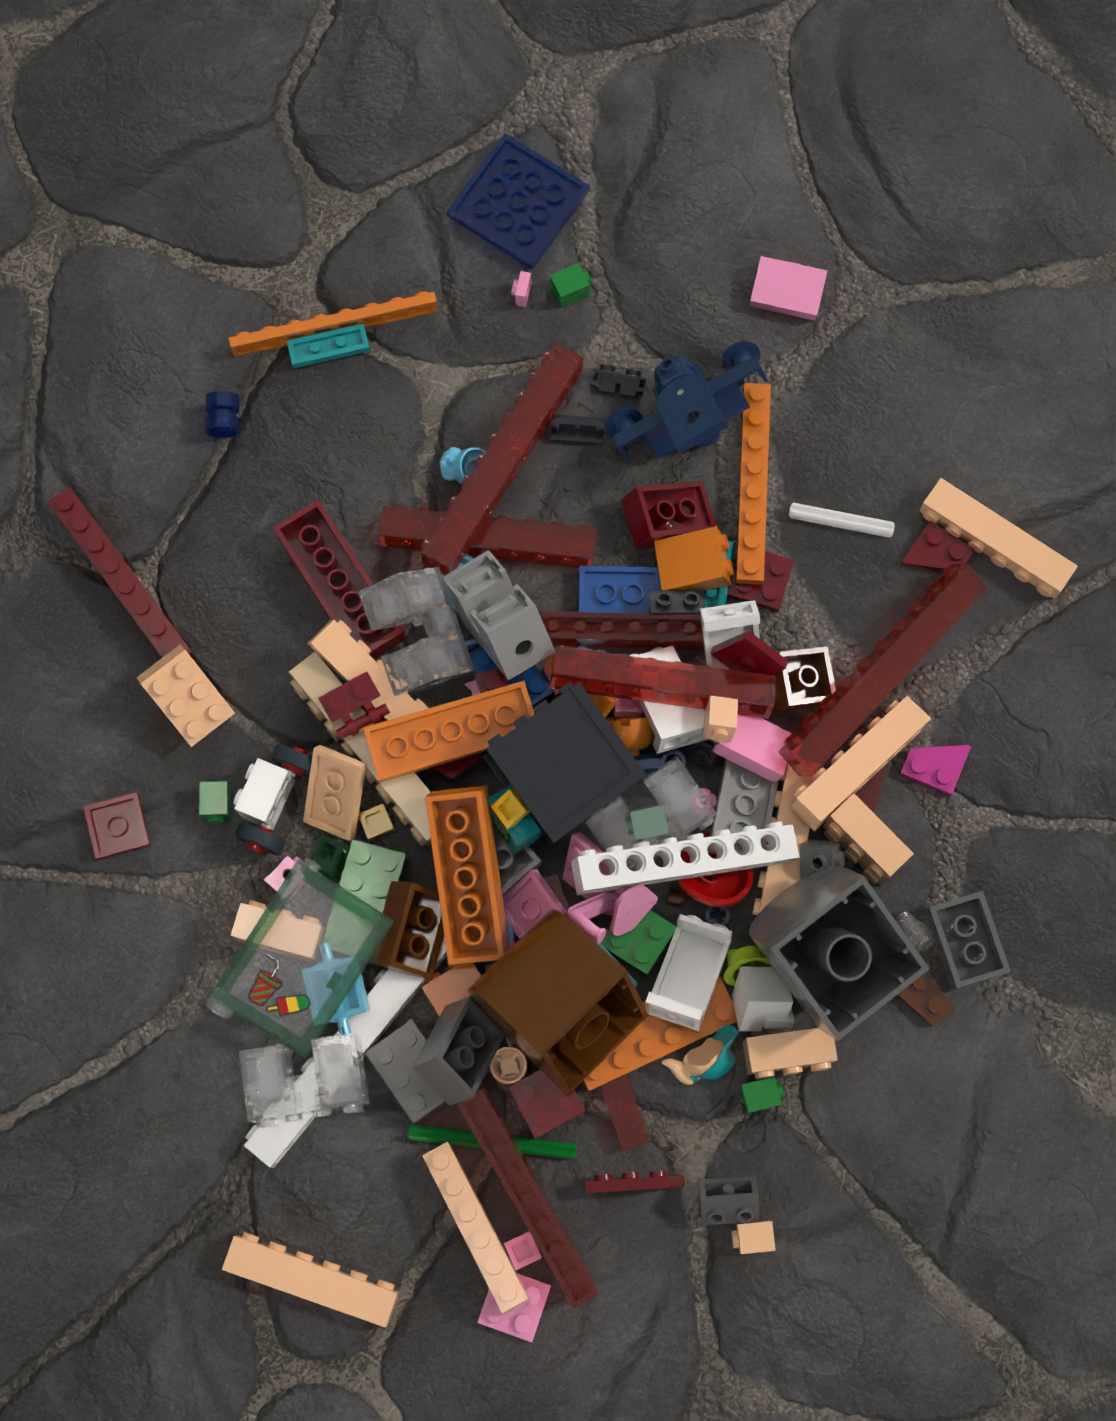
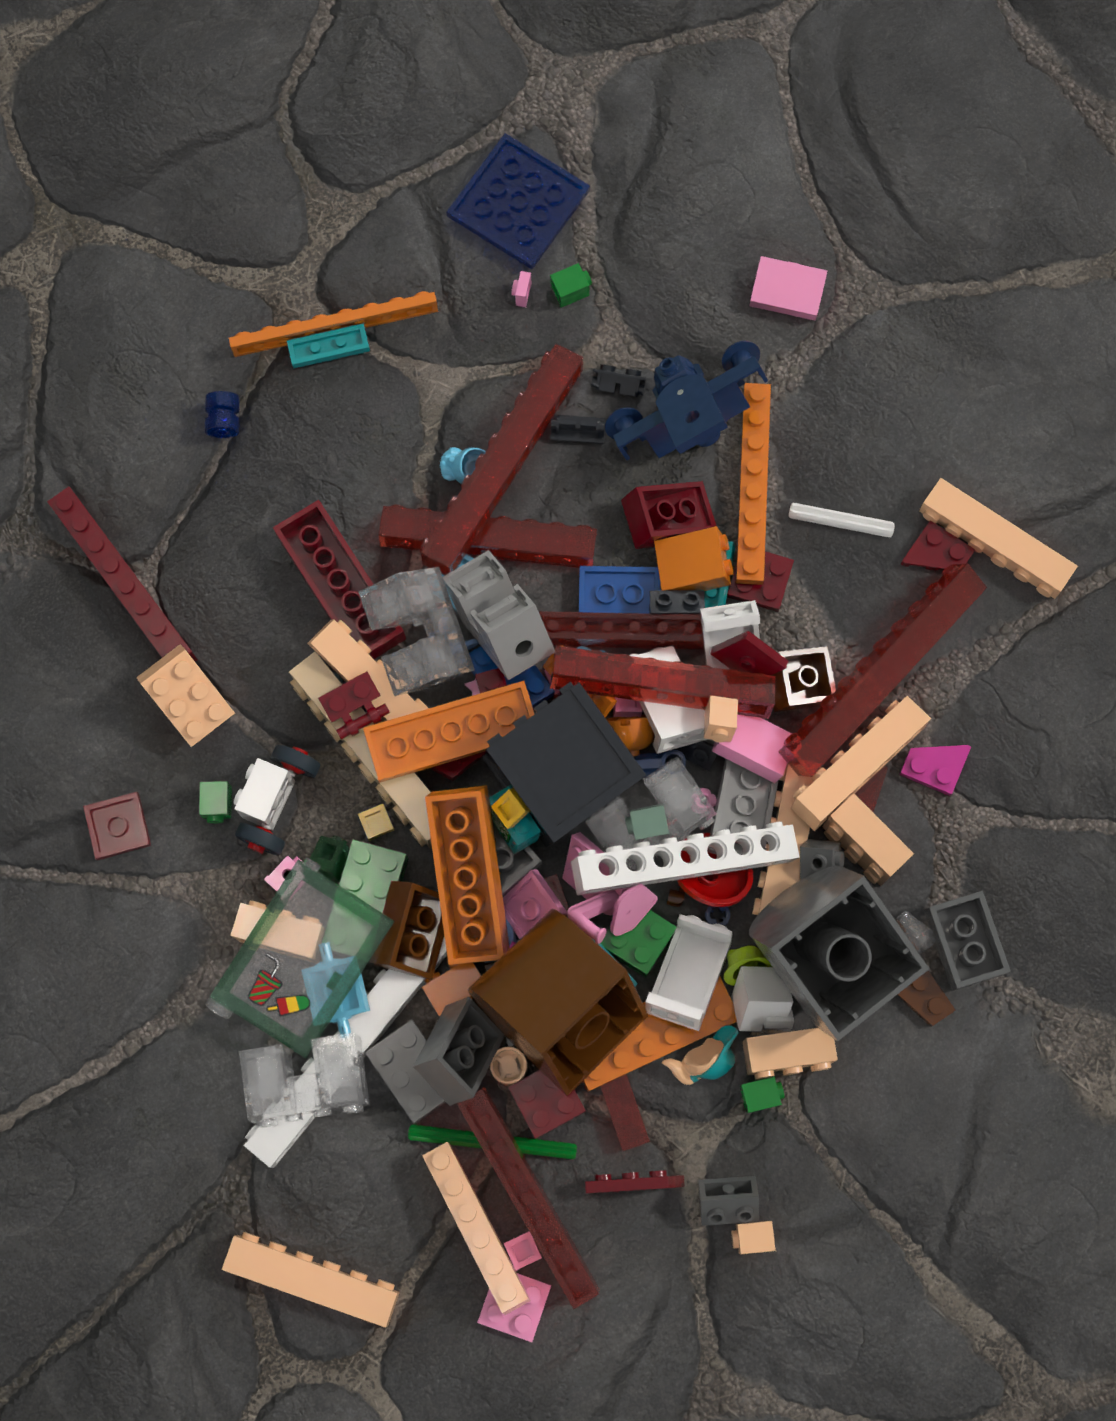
light nougat plate [303,745,366,841] -> none

